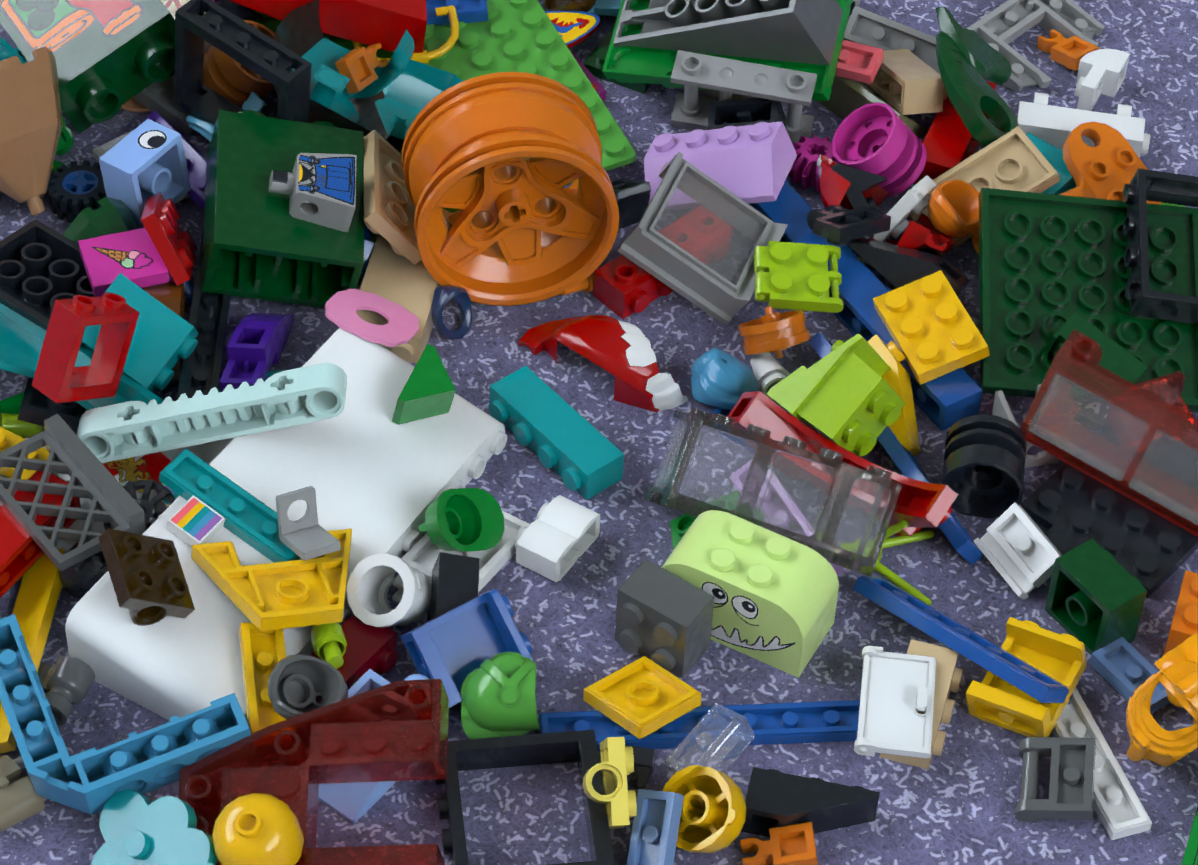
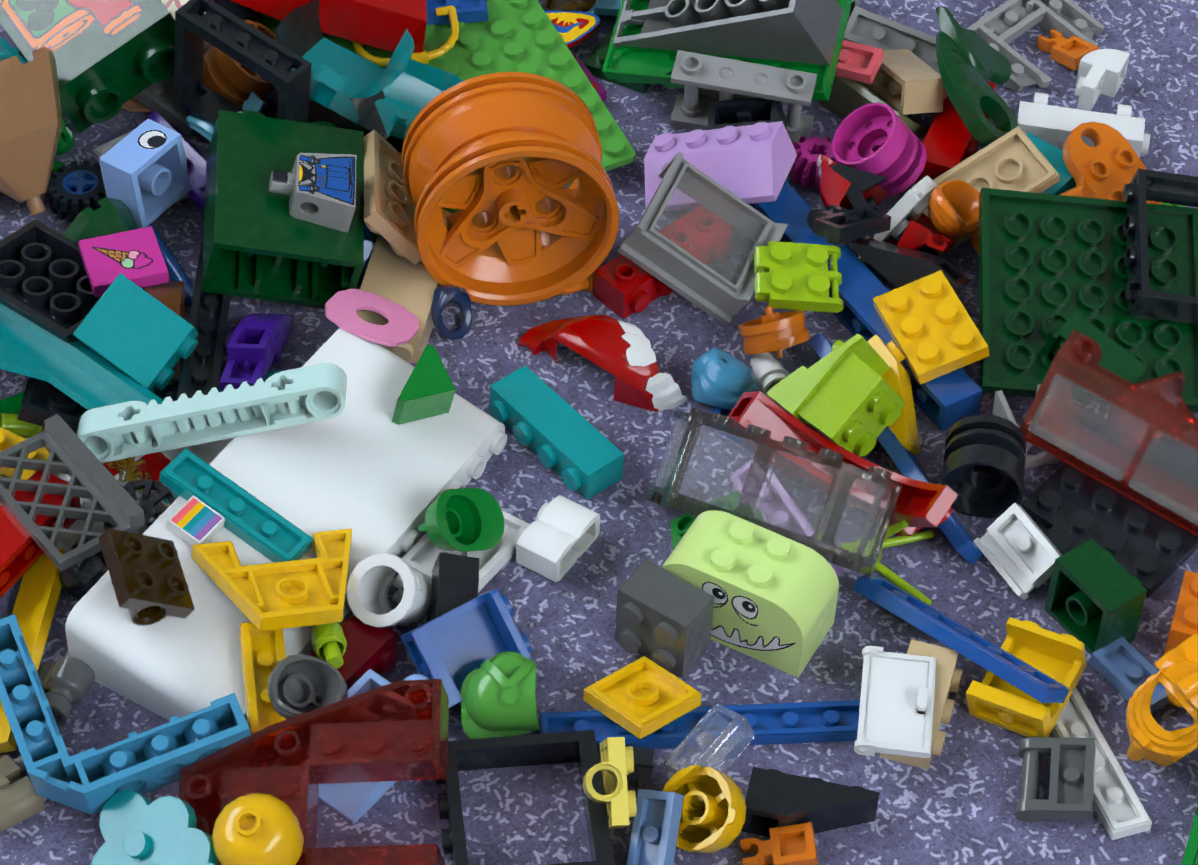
red window [32,293,140,403] -> none
red plate [141,192,198,286] -> none
light grey bracket [276,486,341,560] -> none
orange plate [335,43,389,94] -> none
black slope [611,178,651,229] -> none

